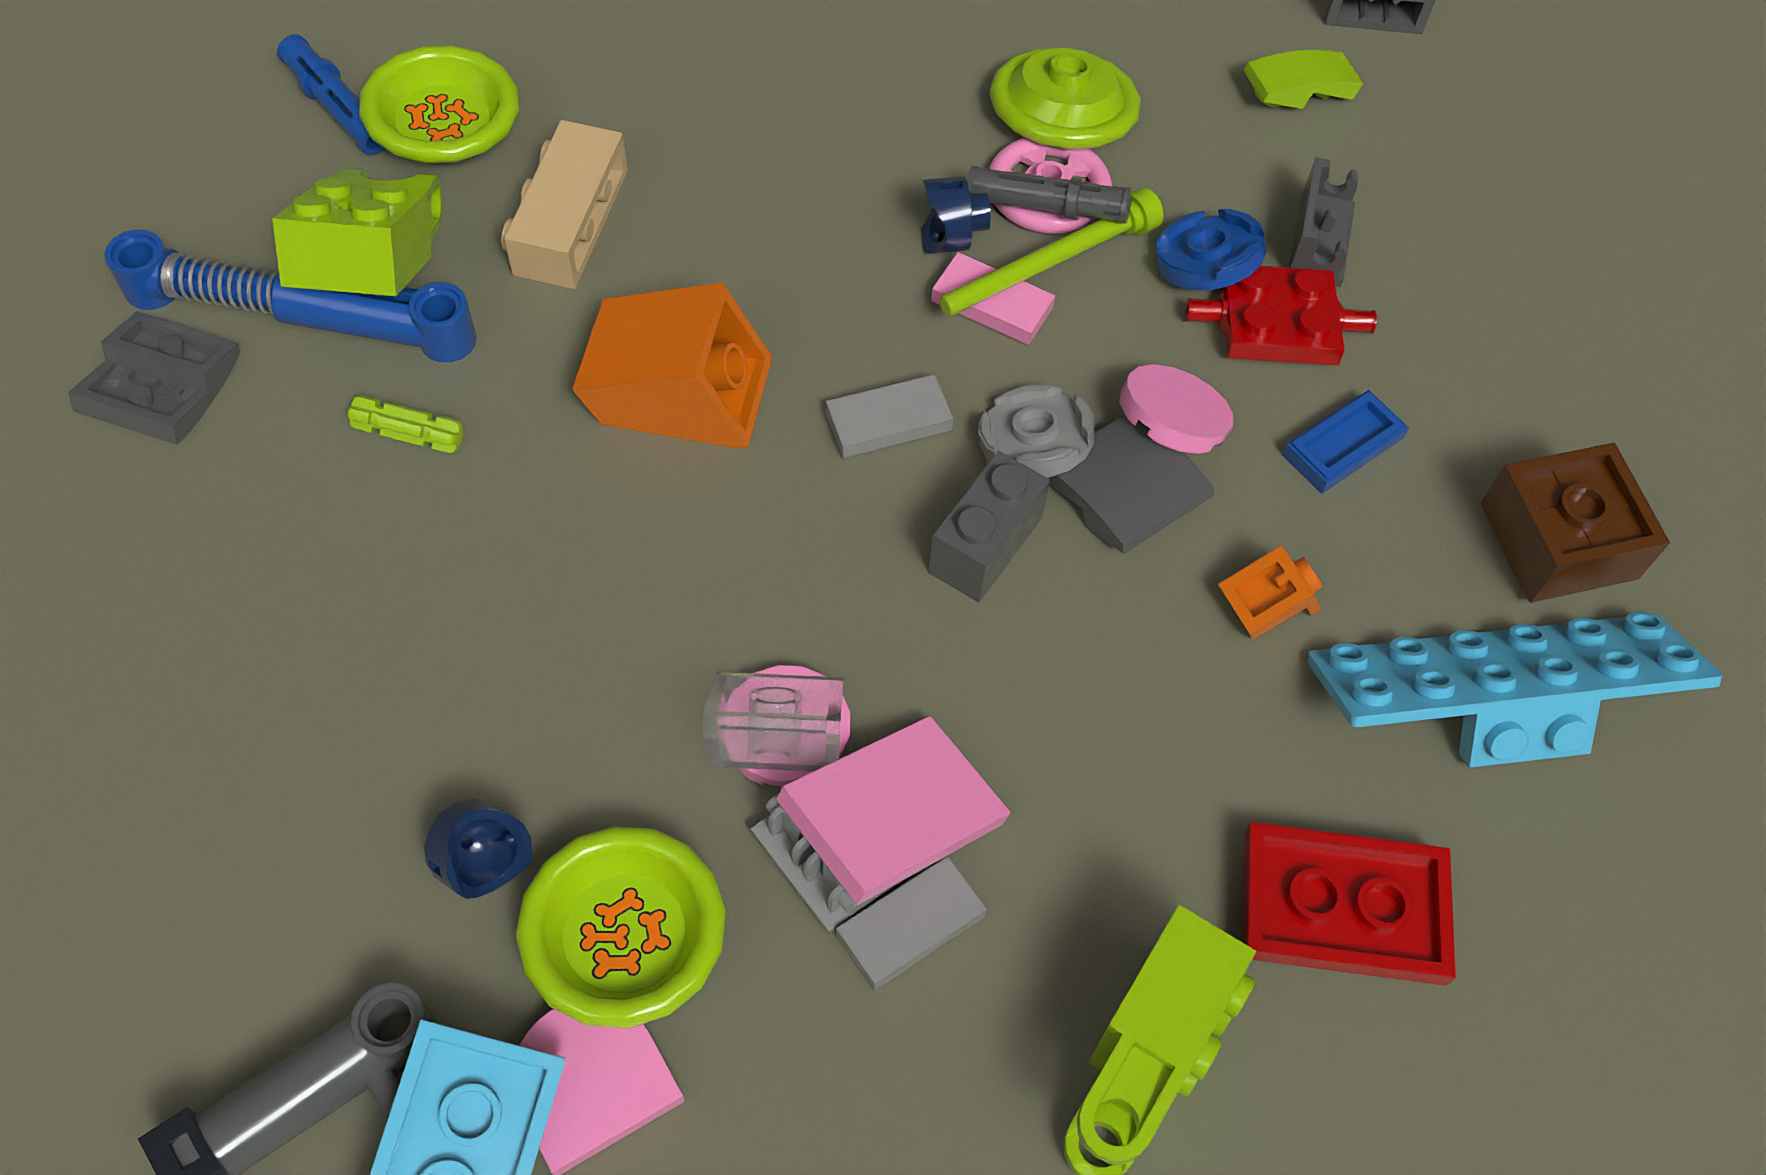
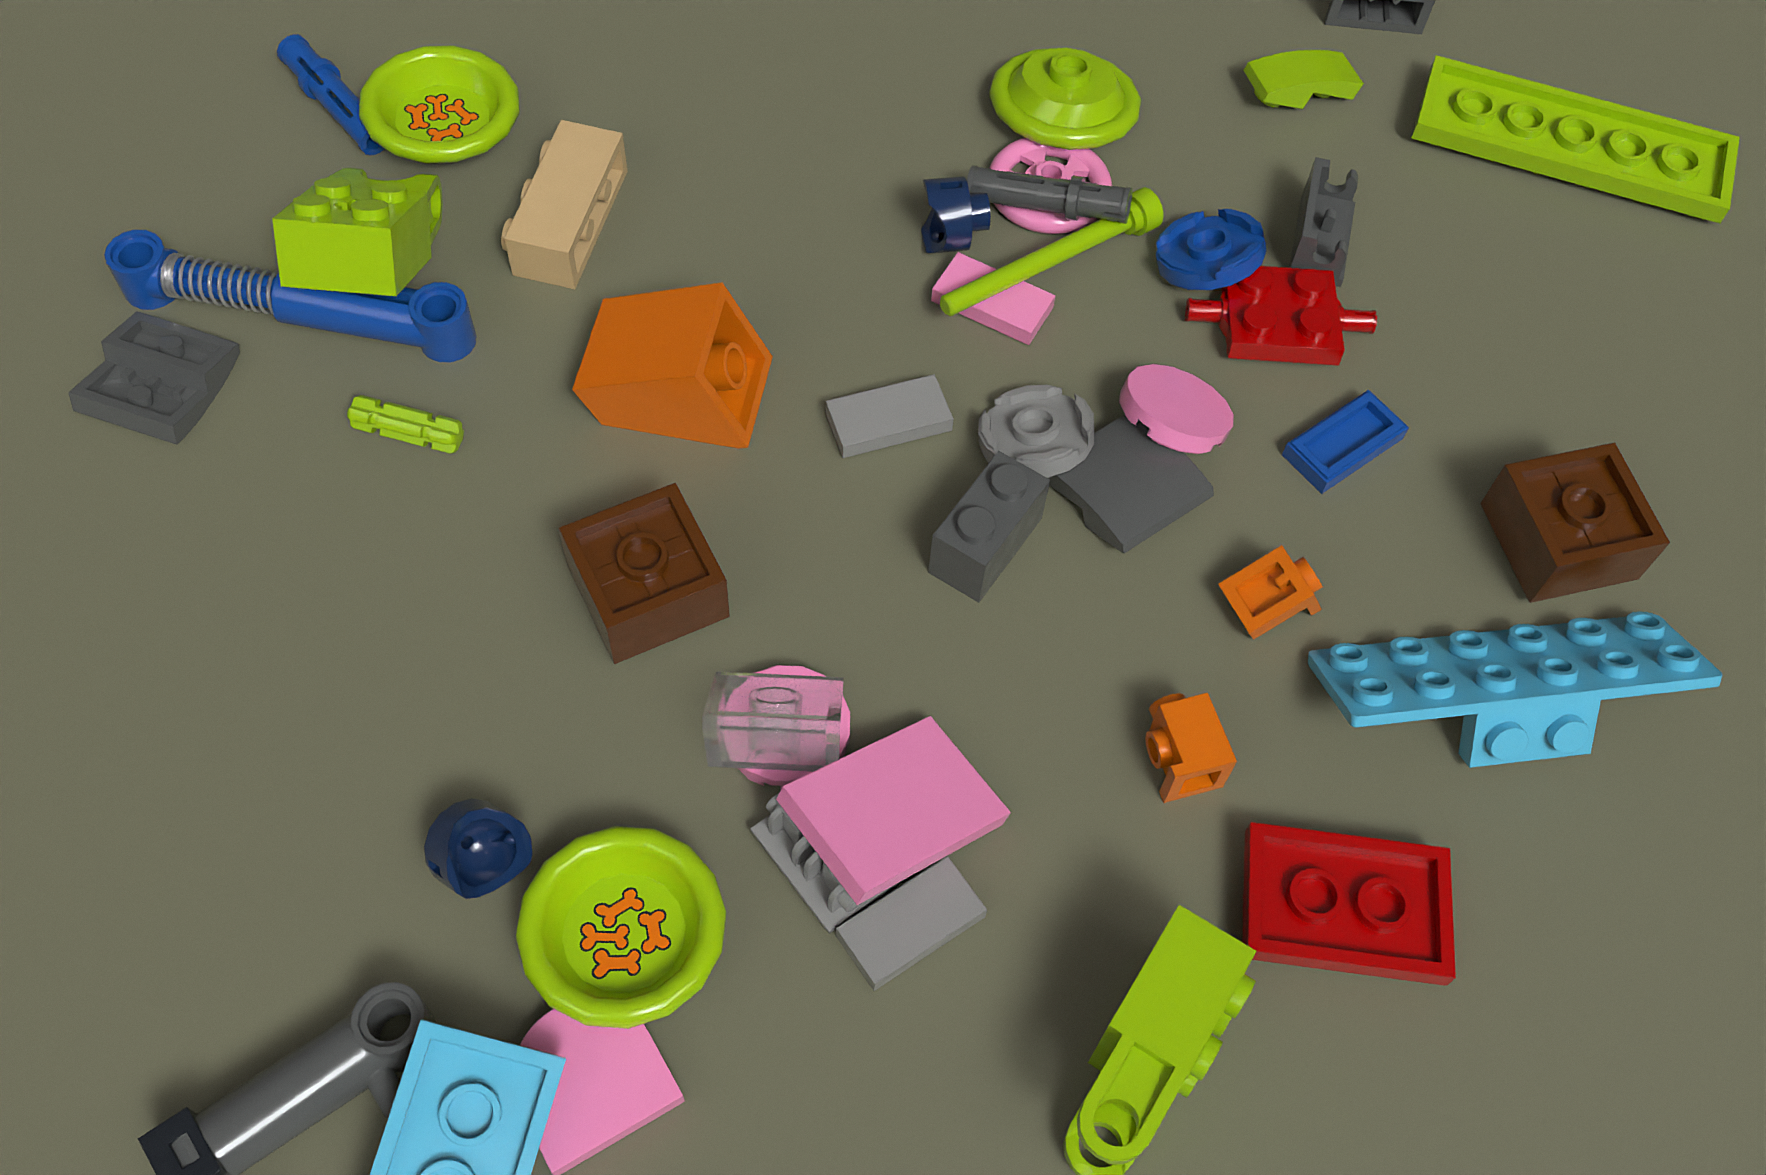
none -> reddish brown container [559,482,730,664]
none -> orange brick [1145,692,1237,803]
none -> lime plate [1411,55,1740,224]

